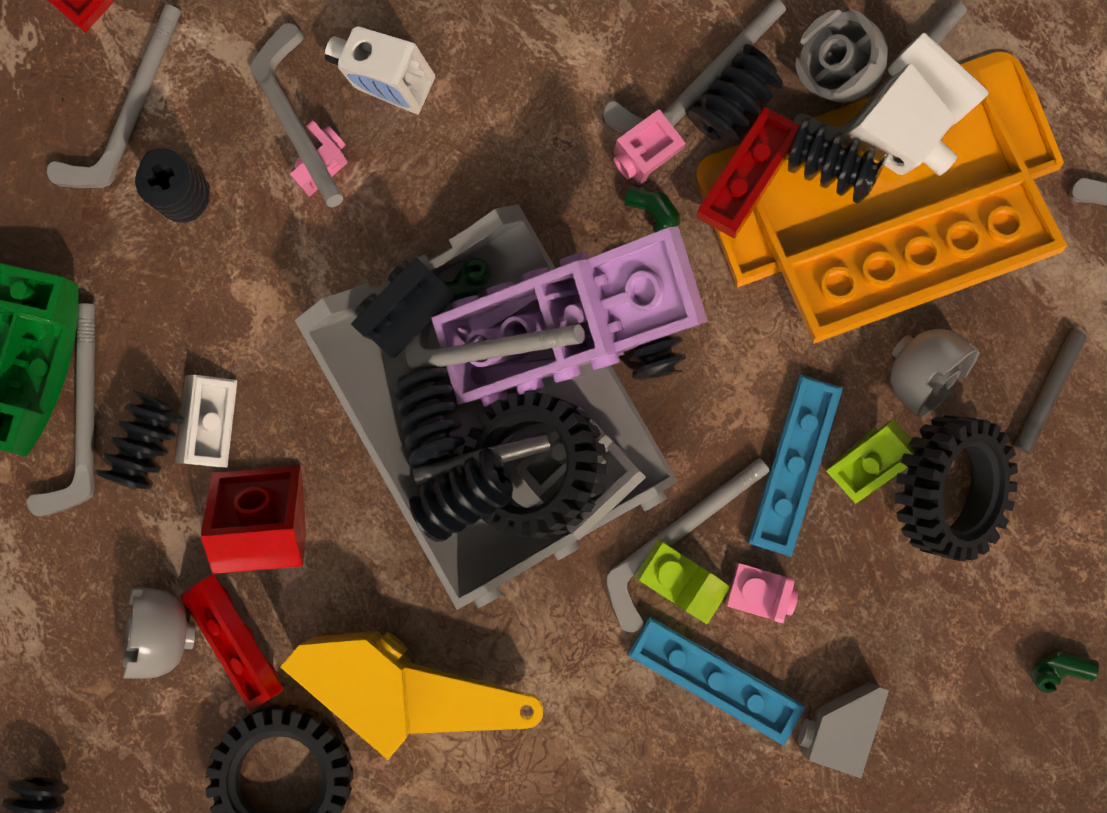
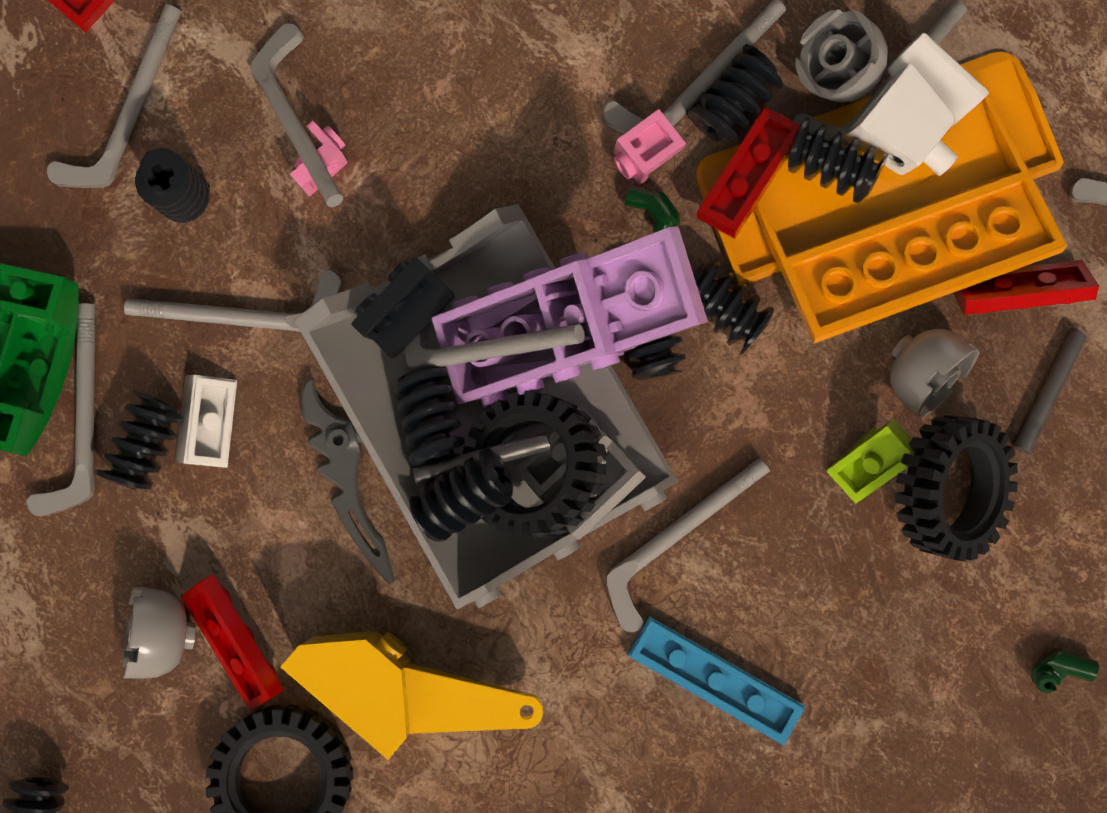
red slope [200,465,306,574] -> none
white torso [325,26,436,115] -> none
dark green arm [444,258,490,304] -> none
lime slope [634,540,731,624] -> none
bright pink bracket [725,563,798,623] -> none
dark azure tile [747,375,843,557] -> none
light grey slope [798,682,889,778] -> none
none -> light grey piece [124,270,343,332]
none -> dark grey piece [301,377,395,584]
none -> black piece [693,260,774,355]
none -> red plate [953,260,1099,315]

